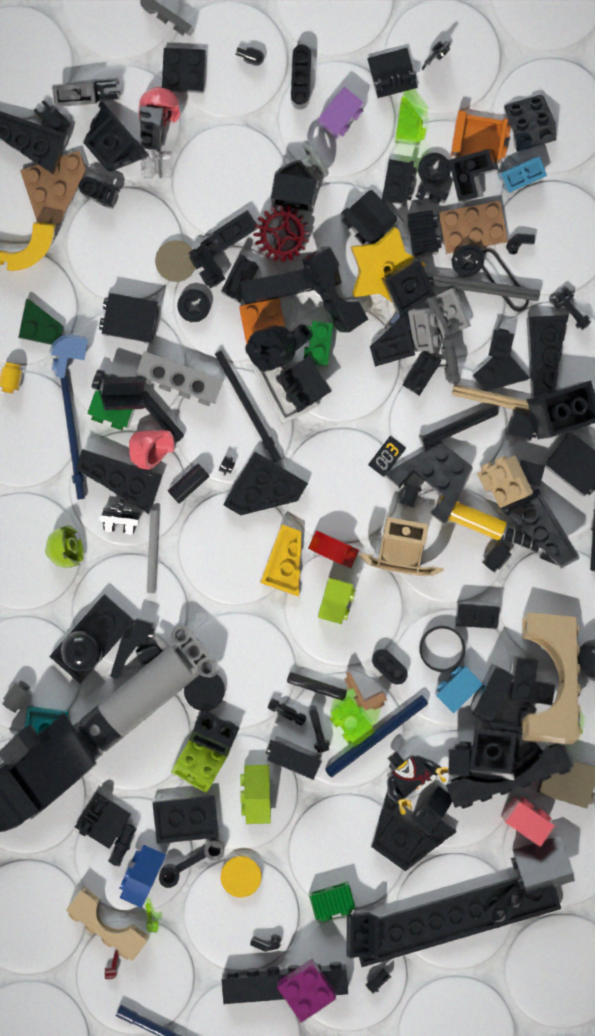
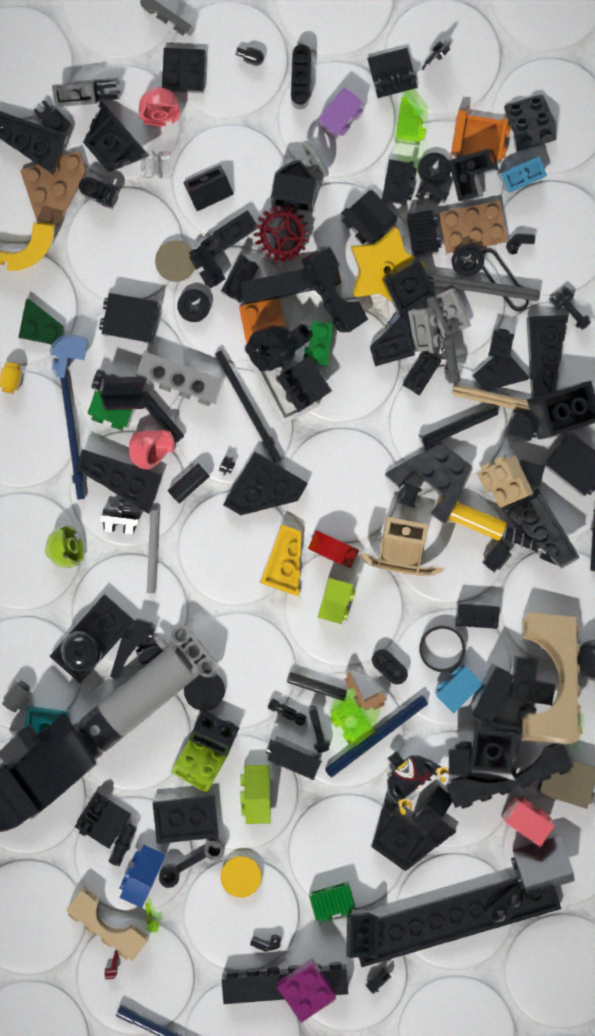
black hinge [139,106,164,153] -> none
black sticker [368,436,406,477] -> none
black hinge [516,741,543,774] -> none
none -> black panel [183,165,234,211]

